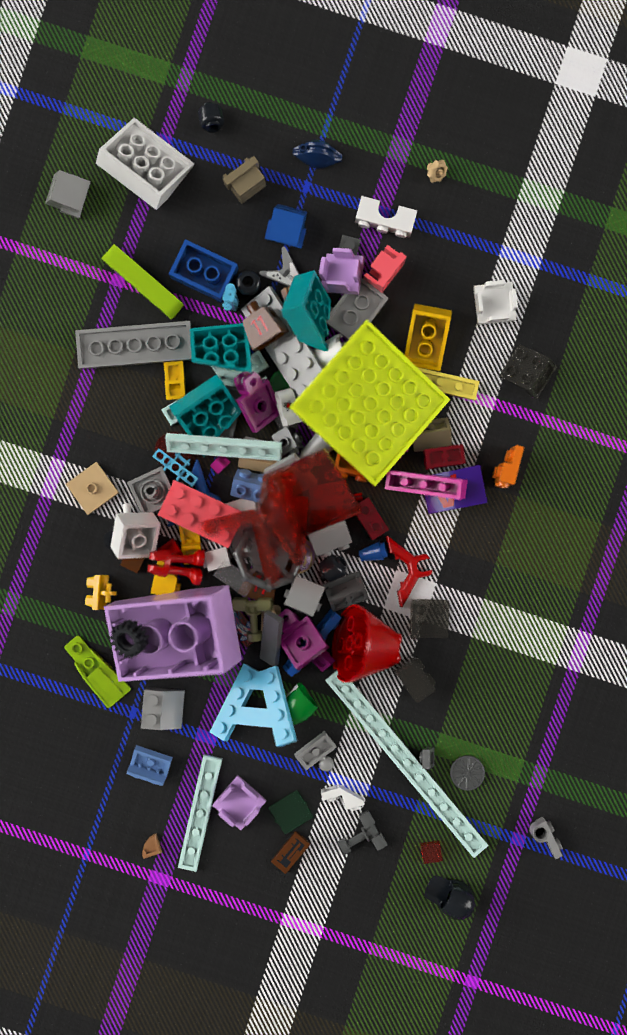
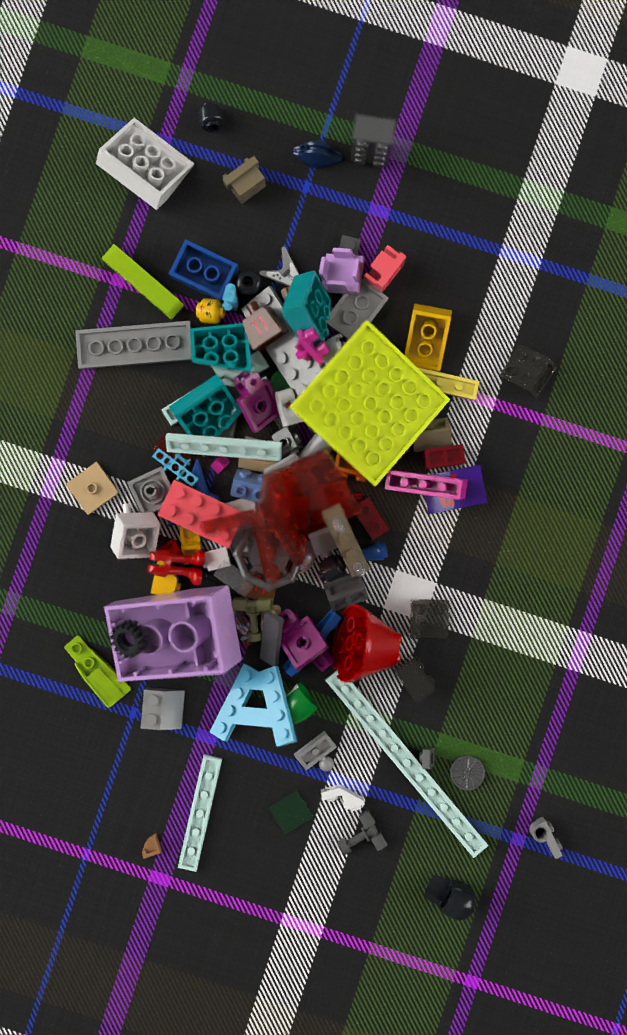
light grey plate [45,170,91,218] -> none
yellow hips [85,575,117,610] -> none
reddish brown tile [120,558,145,573] -> none
medium blue bracket [126,745,173,786] -> none
yellow slope [164,361,186,400] -> none
lavender panel [212,775,266,830] -> none
blue plate [265,204,307,248] -> none
reddish brown tile [271,831,310,874] -> none
light grey plate [283,575,325,617] -> none
white arch [355,196,417,238] -> none
red piece [385,536,433,608] -> none
clear red tile [420,840,443,864] -> none
tan piece [427,160,448,183] -> none
white panel [474,280,518,325] -> none
orange plate [492,445,524,489] -> none
none -> yellow head [196,298,226,324]
none -> dark pink hips [295,327,330,365]
none -> dark tan piece [322,504,370,578]
none -> dark grey brick [351,114,396,168]

